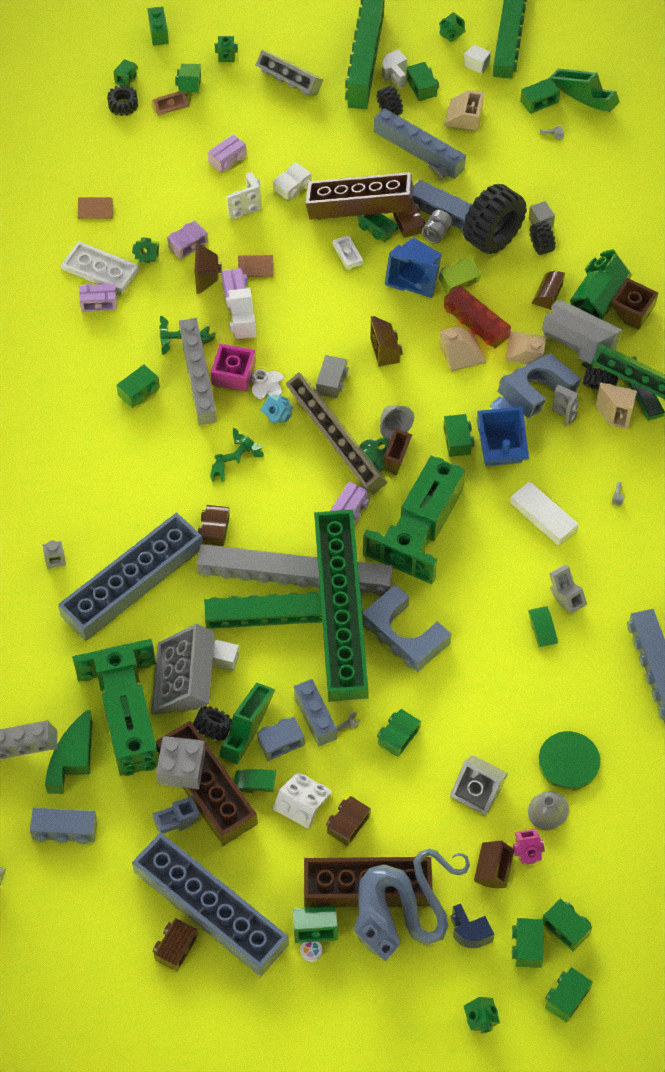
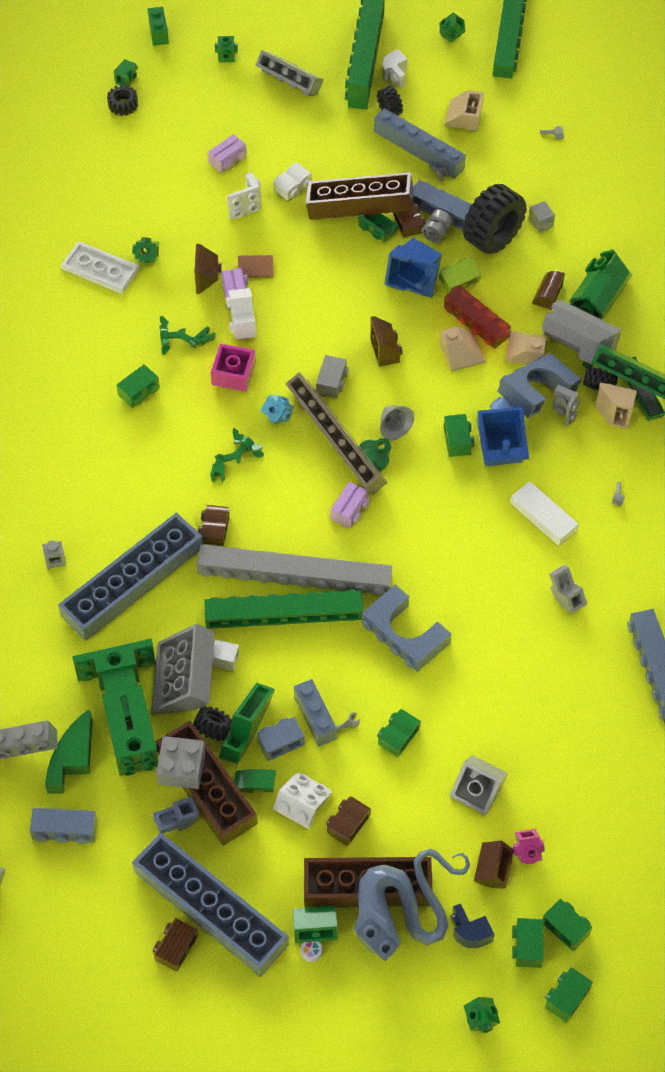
nougat slope [78,197,114,219] -> none
lavender brick [79,283,117,312] -> none
nougat slope [152,91,189,115] -> none
lavender brick [167,220,208,259] -> none
green brick [175,63,201,93] -> none
light grey brick [179,318,217,425] -> none
white plate [252,369,284,399] -> none
green brick [314,509,369,702] -> none
white plate [333,235,363,270] -> none
green brick [363,455,465,584] -> none
reddish brown brick [382,428,412,475] -> none
green brick [406,62,439,101] -> none
white brick [464,45,491,74] -> none
green brick [520,78,560,114] -> none
green slope [528,606,558,648] -> none
light grey hat [528,791,569,830] -> none
black tyre [529,221,556,255] -> none
green tile [539,731,600,790] -> none
green slope [549,68,620,112] -> none
reddish brown slope [610,278,659,330] -> none

